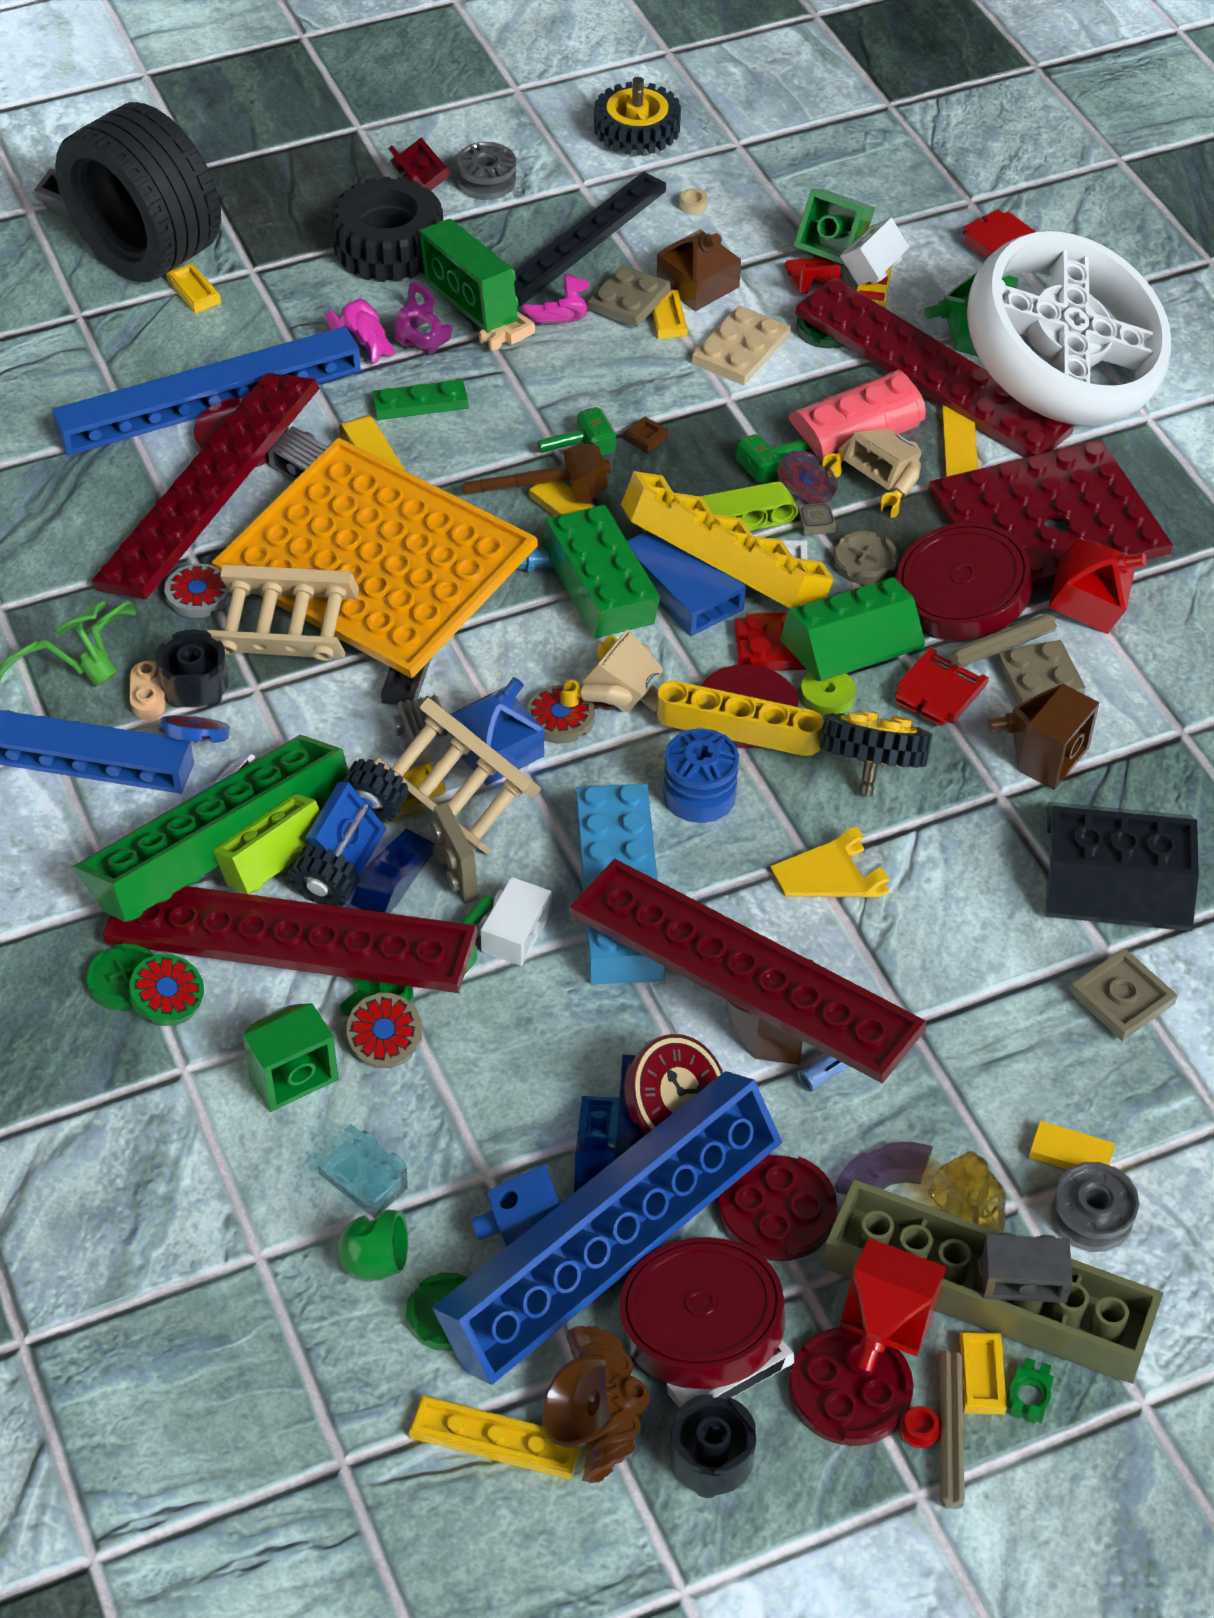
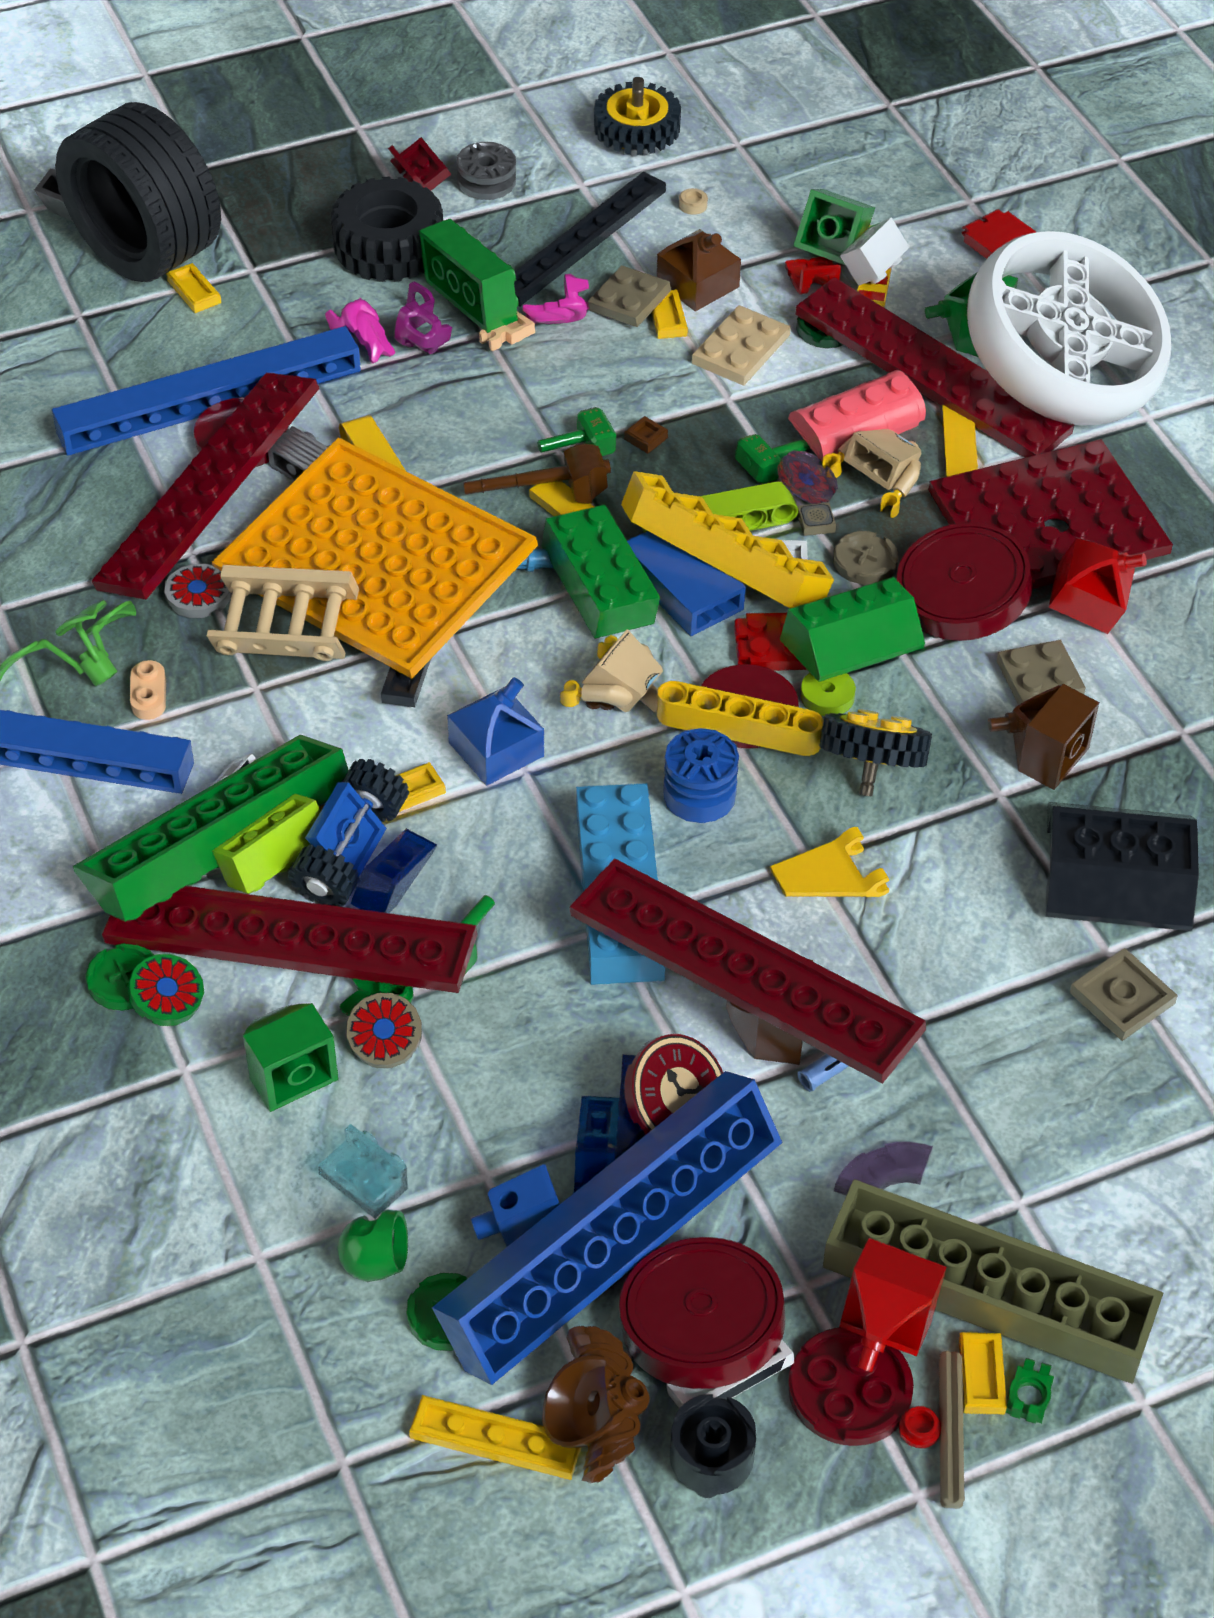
black brick [156,629,229,708] -> none
blue tile [159,715,230,743] -> none
green plate [372,379,469,421] -> none
tan fence [375,697,542,855] -> none
flat silver brick [393,694,453,766] -> none
dark tan plate [431,802,478,903] -> none
white brick [477,877,552,967] -> none
tile [527,685,595,744] -> none
dark red tile [718,1154,837,1261] -> none
red plate [895,647,989,727] -> none
clear yellow torso [928,1151,1006,1233] -> none
dark tan axle [949,614,1057,668] -> none
flat silver brick [982,1232,1072,1303] -> none
yellow tile [1029,1120,1116,1170] -> none
flat silver wheel [1050,1162,1140,1252] -> none

